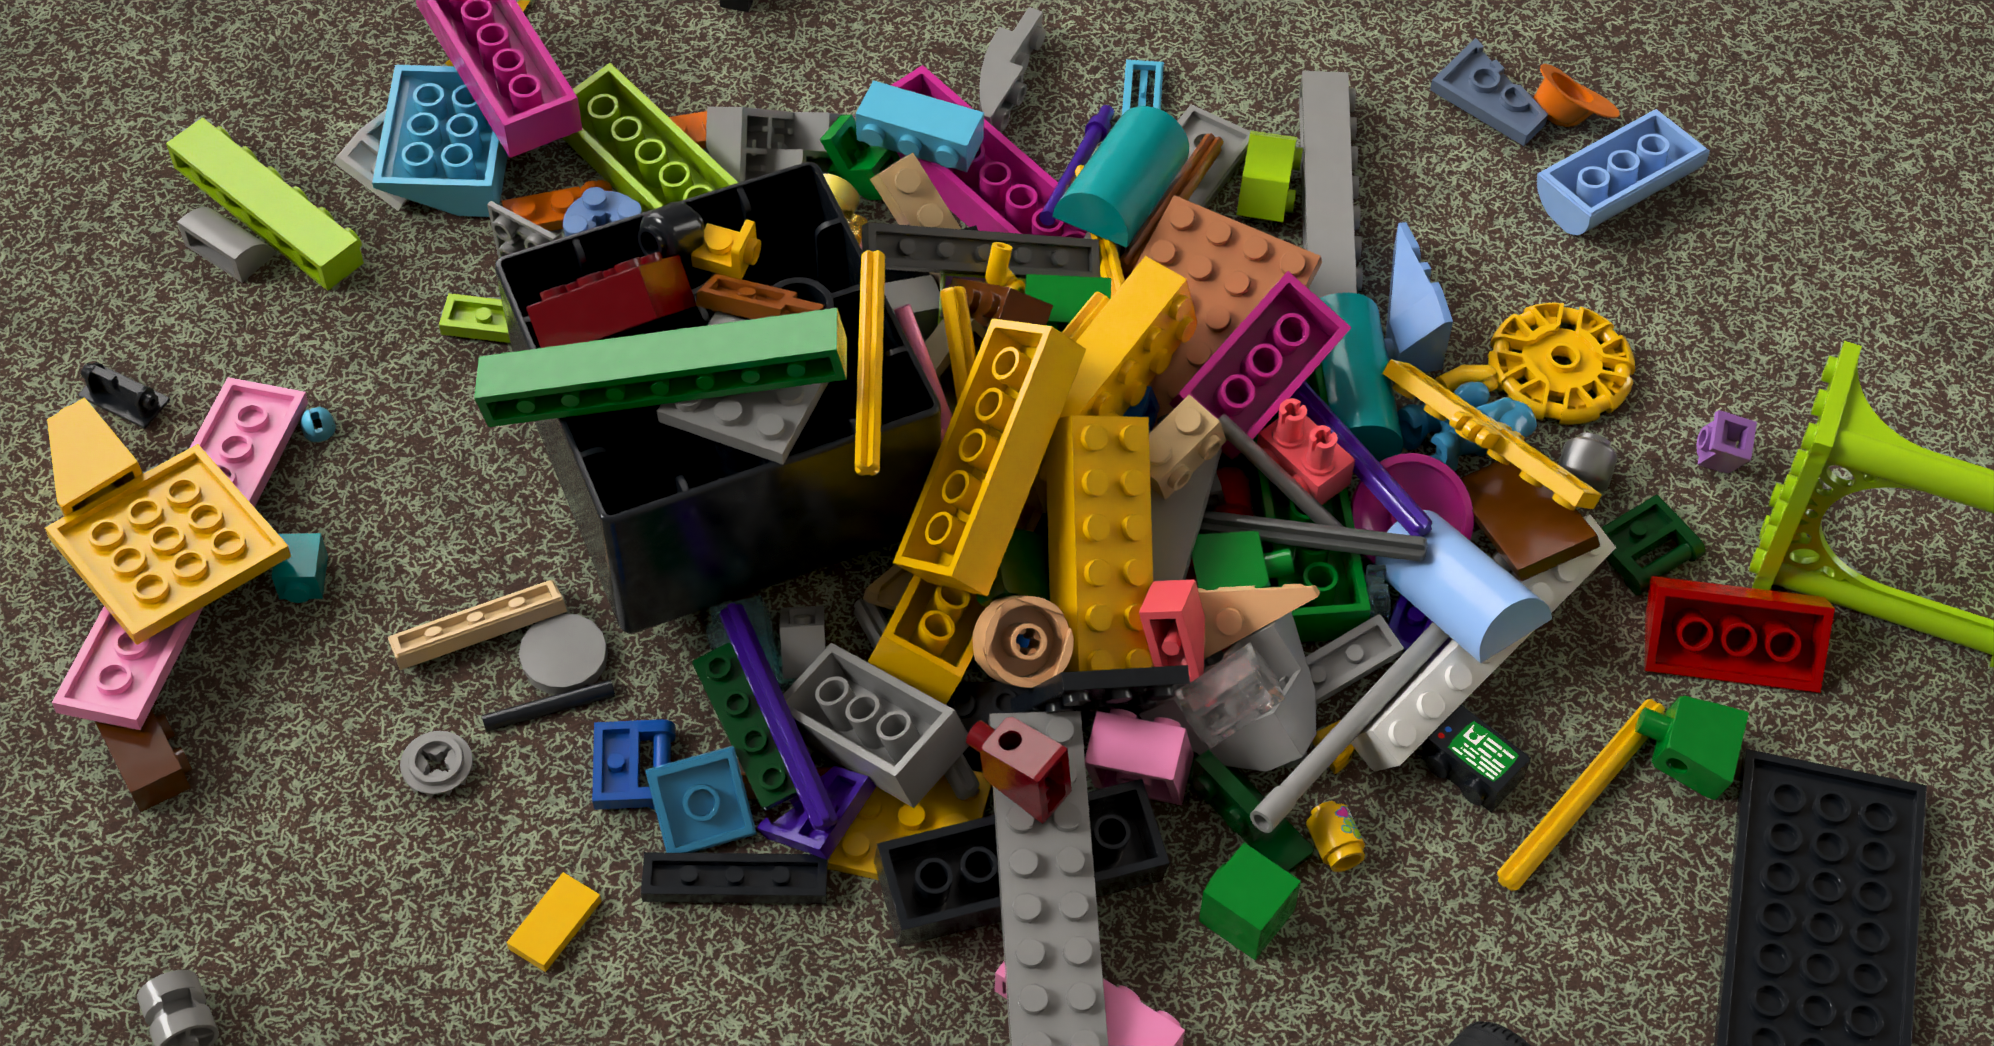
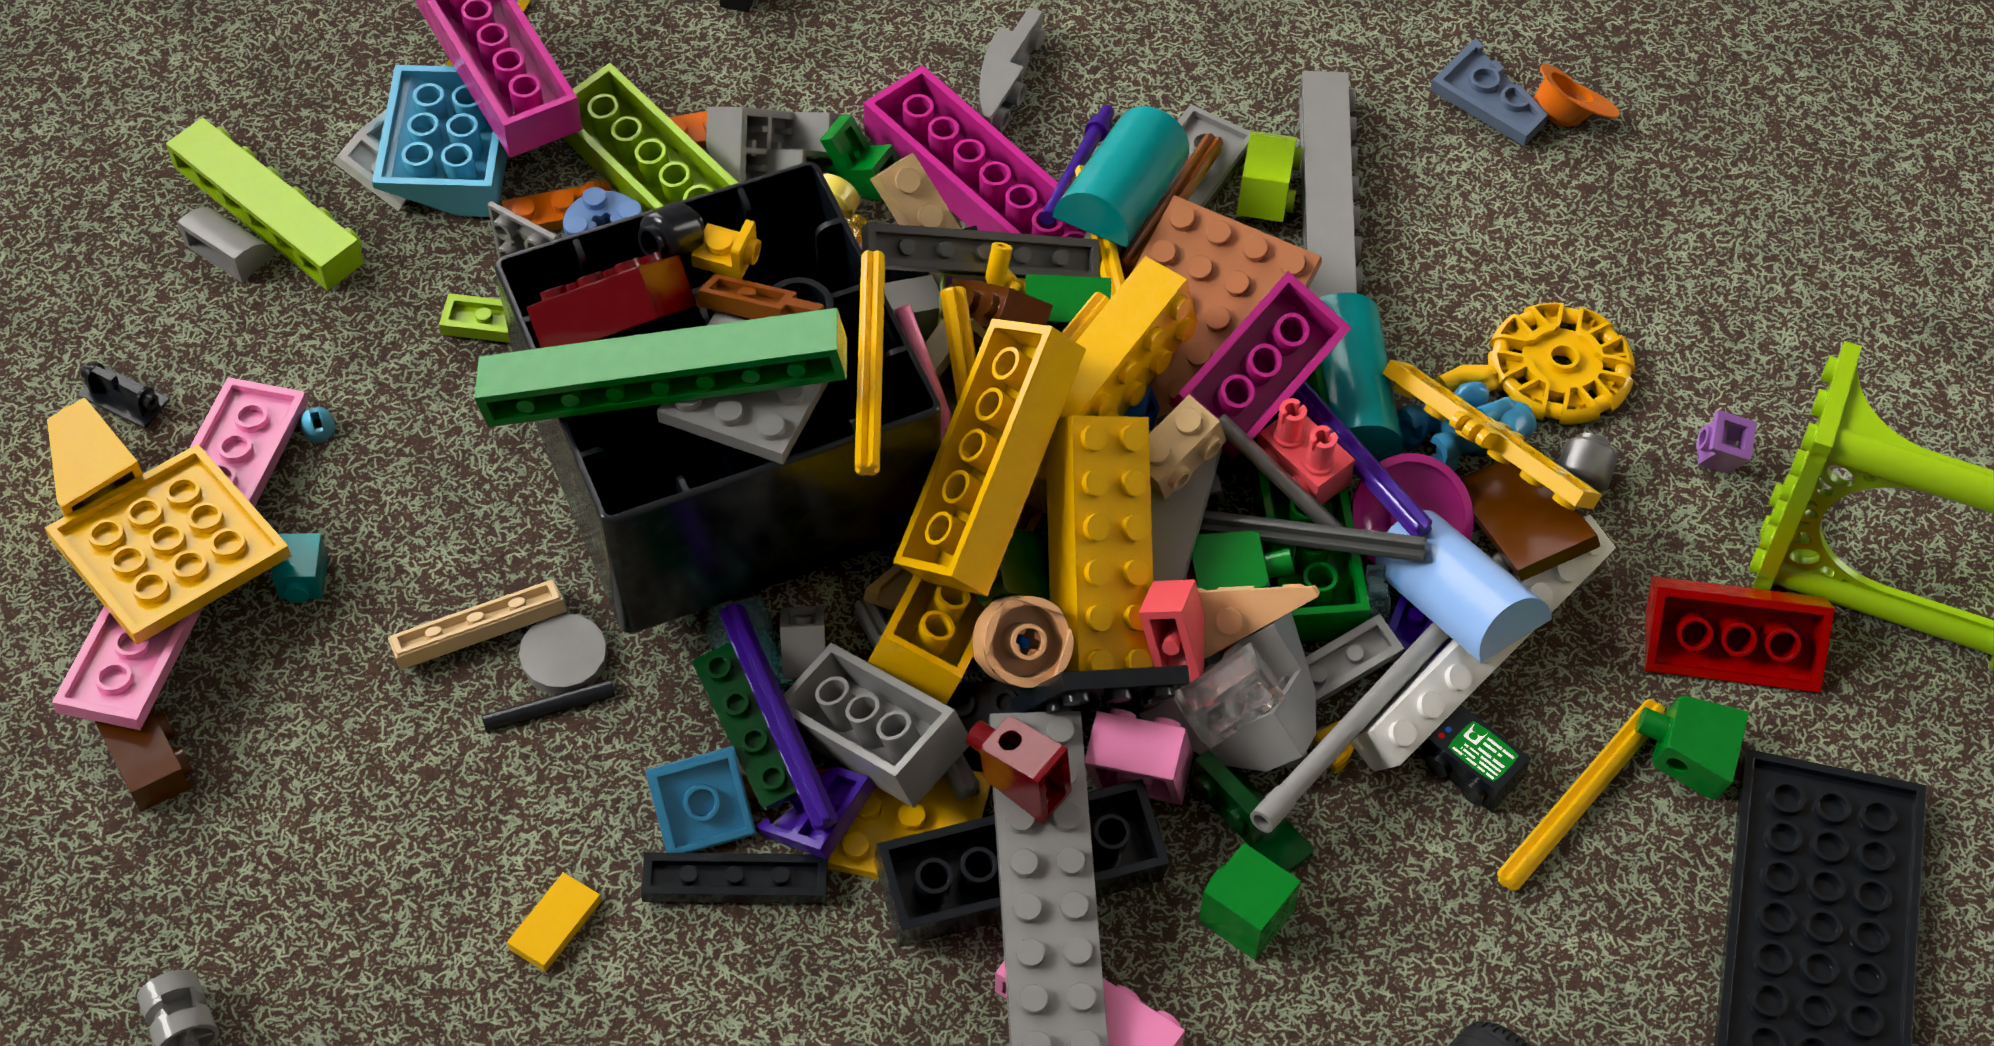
light grey gear [400,731,473,798] -> none
blue plate [592,719,676,810] -> none
medium azure brick [856,80,984,172] -> none
medium azure tile [1122,59,1164,115] -> none
red brick [1210,467,1254,516] -> none
yellow brick [1306,801,1365,872] -> none
medium blue wedge [1384,222,1453,372] -> none
light blue brick [1537,109,1710,235] -> none
dark green plate [1601,494,1706,595] -> none

